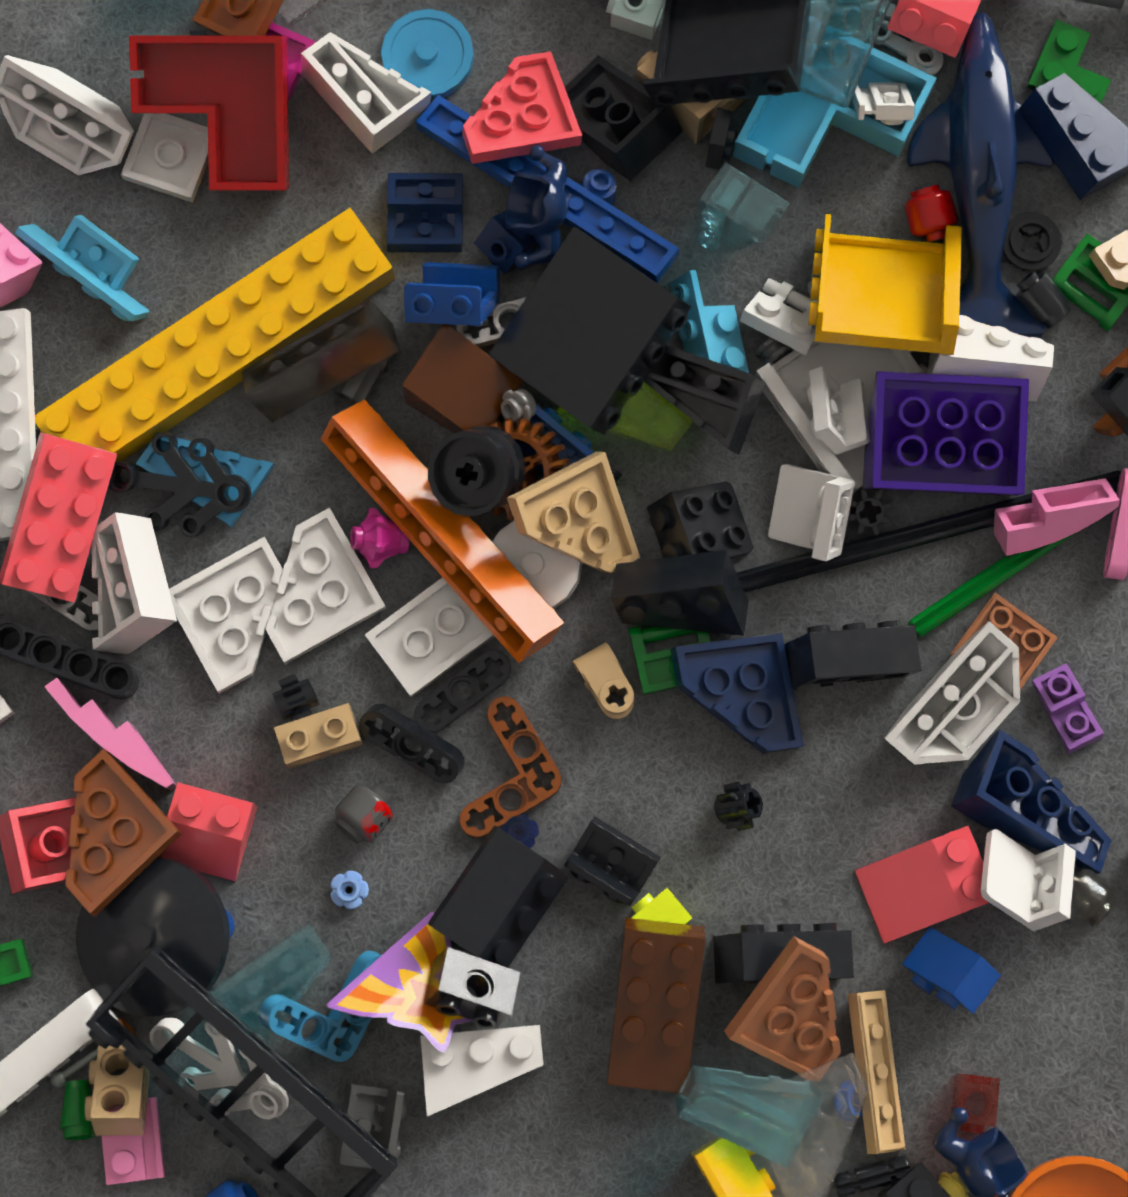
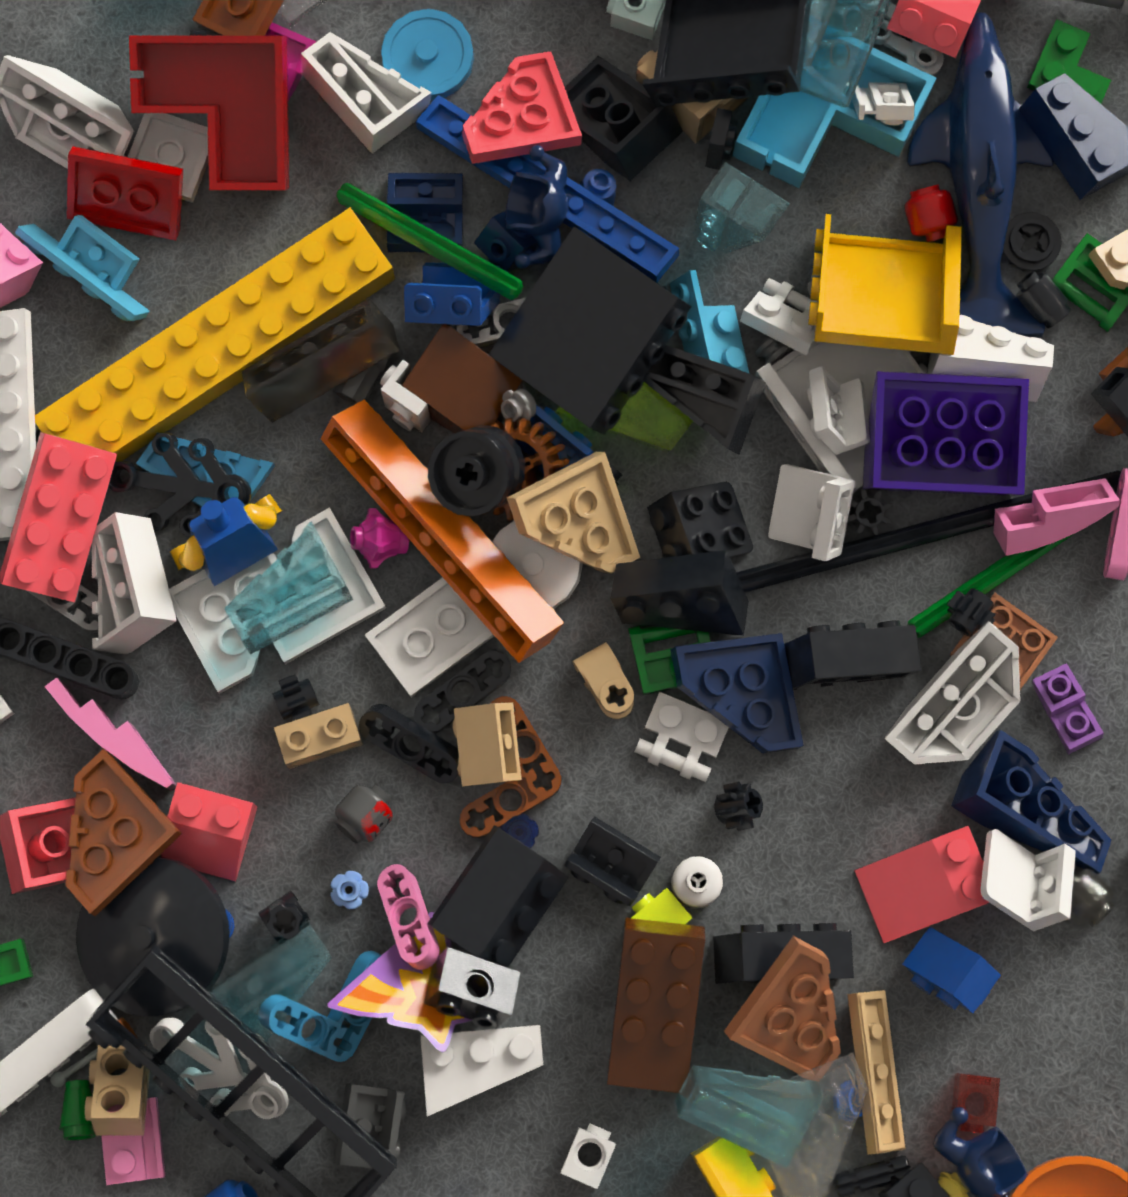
none -> red plate [67,146,183,241]
none -> blue torso [170,494,282,587]
none -> clear light blue wedge [224,521,353,655]
none -> black piece [258,891,311,942]
none -> green axle [336,183,524,300]
none -> bright pink beam [377,864,440,970]
none -> white bracket [380,360,431,432]
none -> tan brick [453,703,522,786]
none -> white brick [560,1123,616,1189]
none -> white plate [635,692,729,782]
none -> white head [671,856,723,909]
none -> black gear [947,588,995,637]

